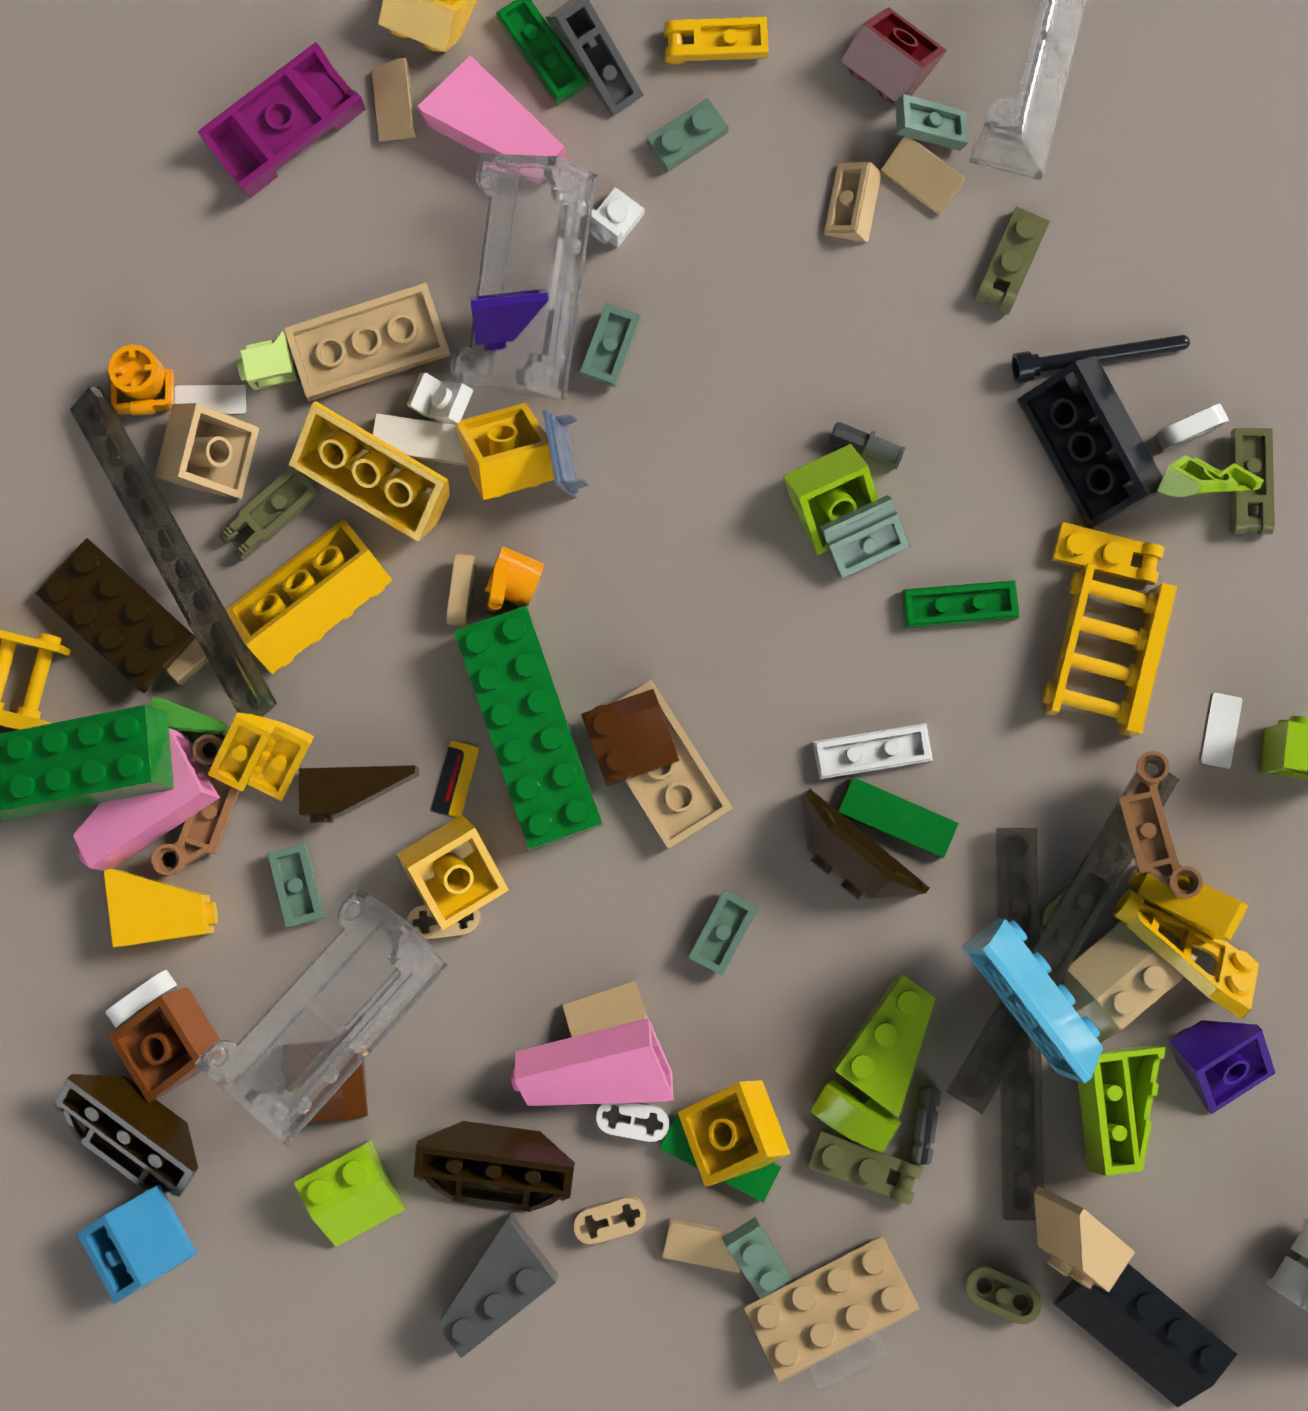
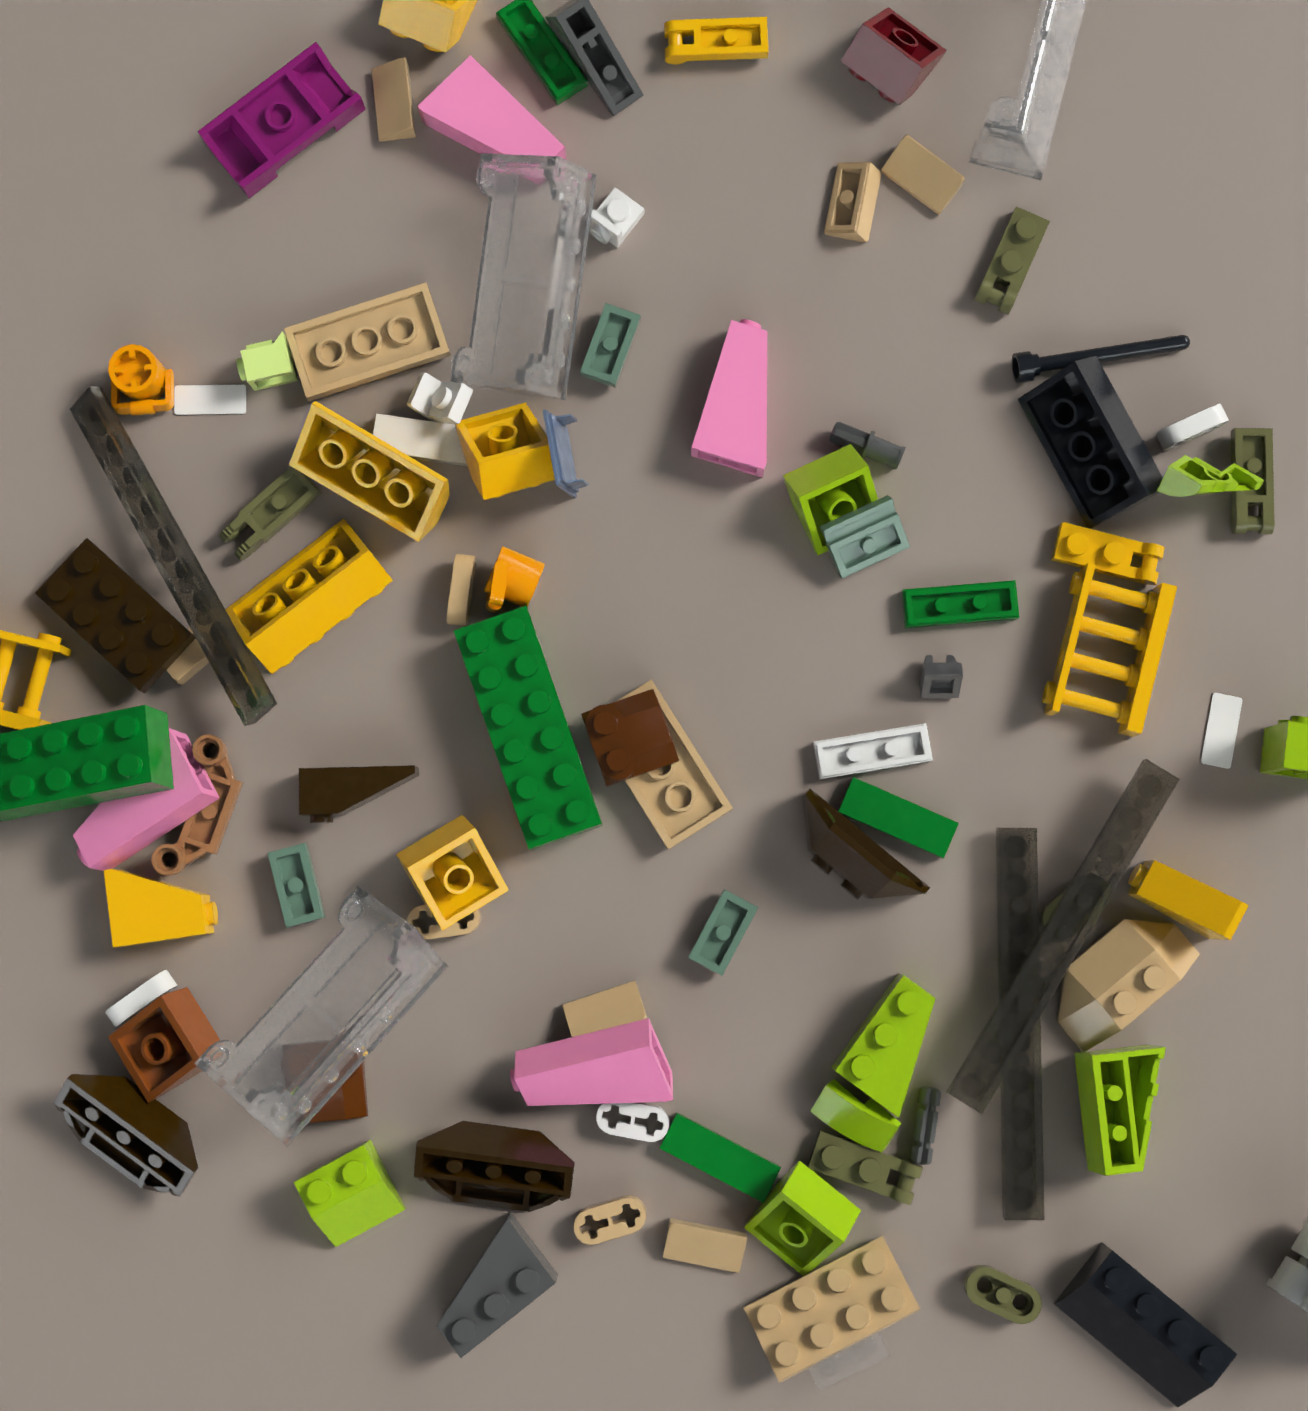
dark azure slope [76,1184,198,1304] -> none
bright green slope [151,697,230,737] -> none
tan slope [154,403,260,499] -> none
yellow slope [207,712,314,801] -> none
sticker [432,740,479,817] -> none
dark purple slope [470,289,549,351] -> none
sand green plate [647,98,729,173] -> none
yellow slope [678,1080,791,1187] -> none
sand green plate [722,1217,794,1299] -> none
sand green plate [895,94,968,151] -> none
medium azure slope [961,918,1103,1084] -> none
tan slope [1034,1186,1135,1292] -> none
yellow plate [1113,889,1259,1019] -> none
medium nougat plate [1117,751,1203,899] -> none
dark purple slope [1169,1020,1275,1115] -> none
none -> bright pink slope [691,319,767,478]
none -> lime slope [744,1161,861,1276]
none -> flat silver tile [920,655,963,698]

